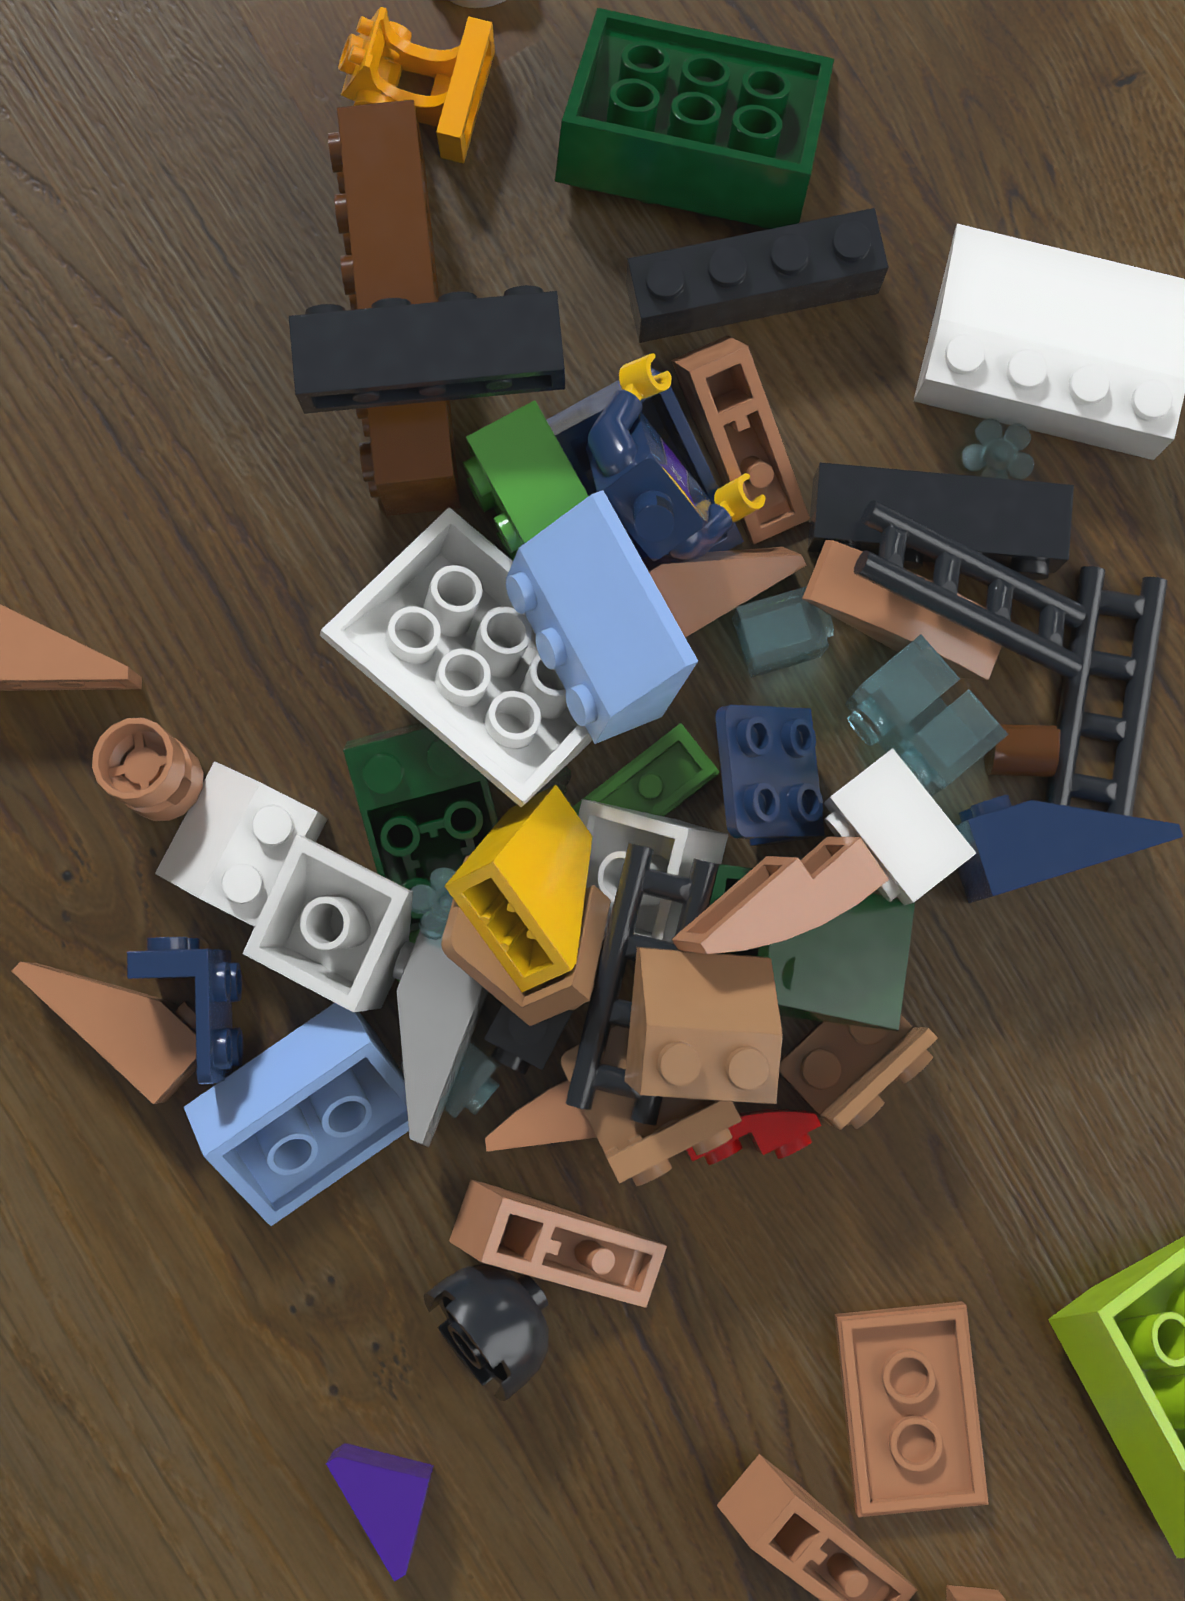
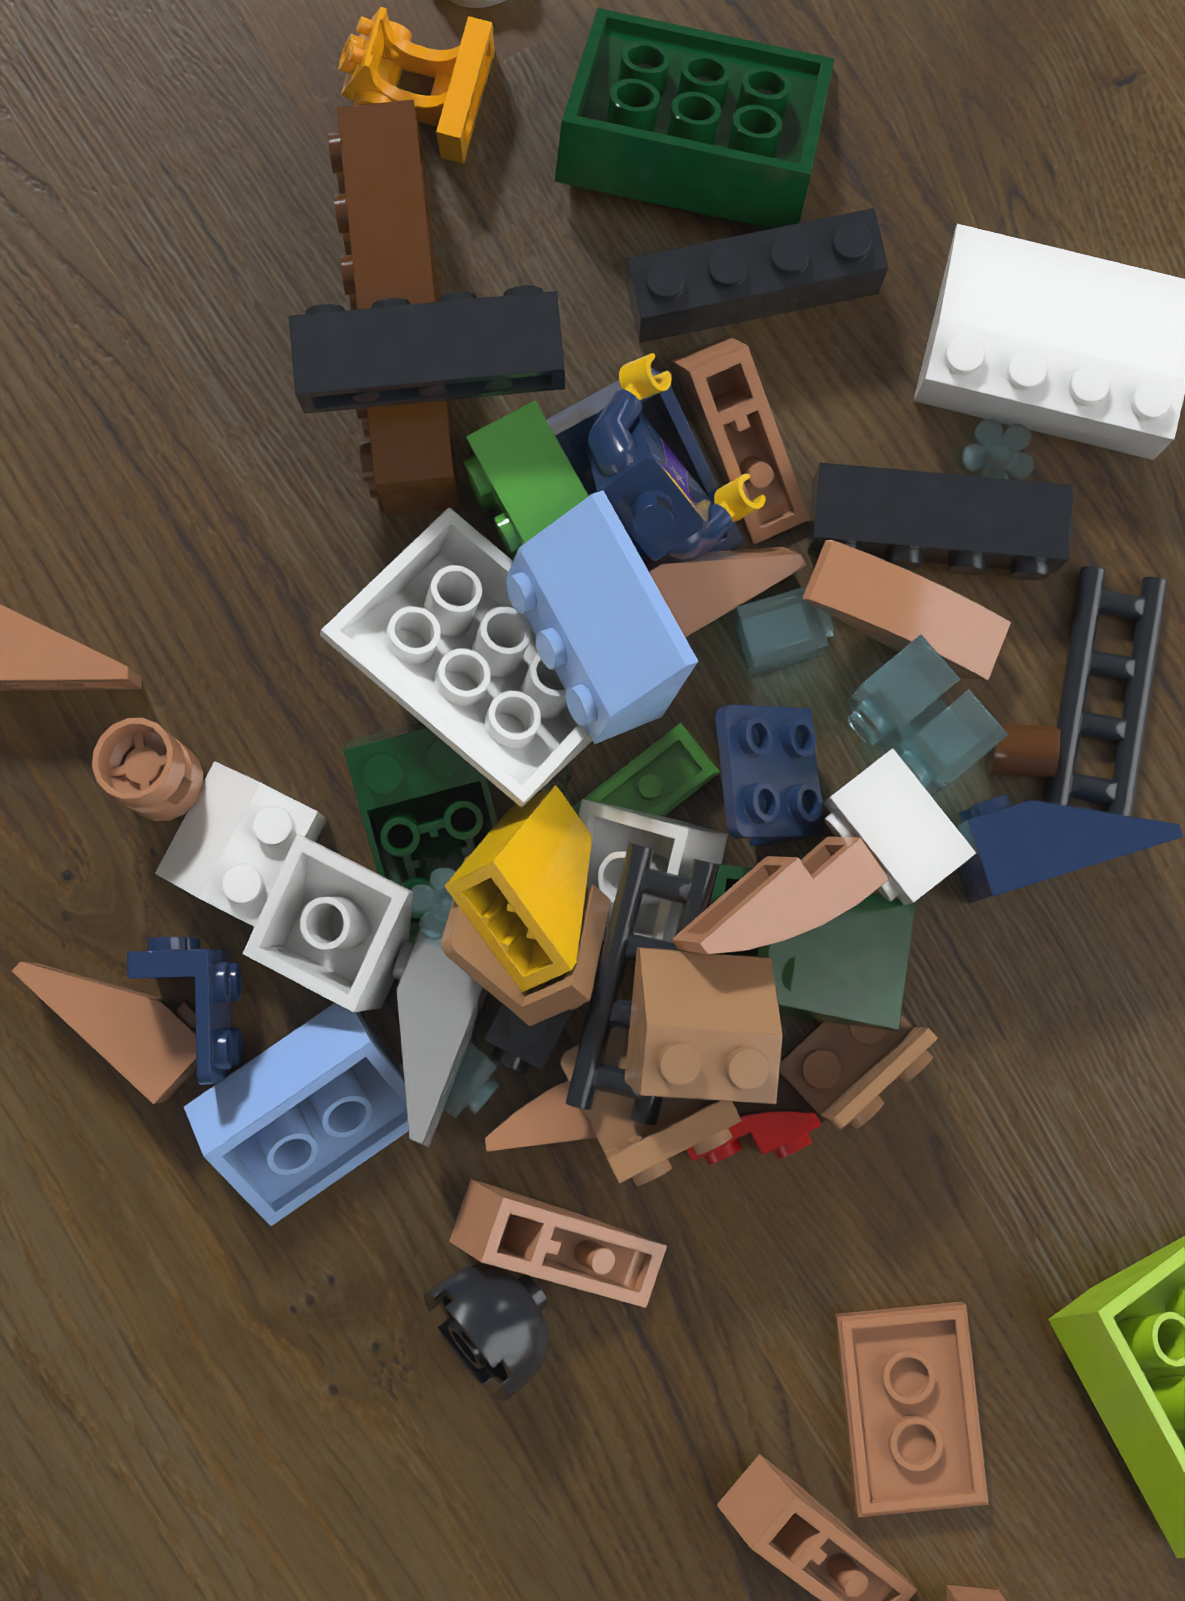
dark purple slope [326,1443,434,1582] -> none
black bar [854,500,1086,679] -> none

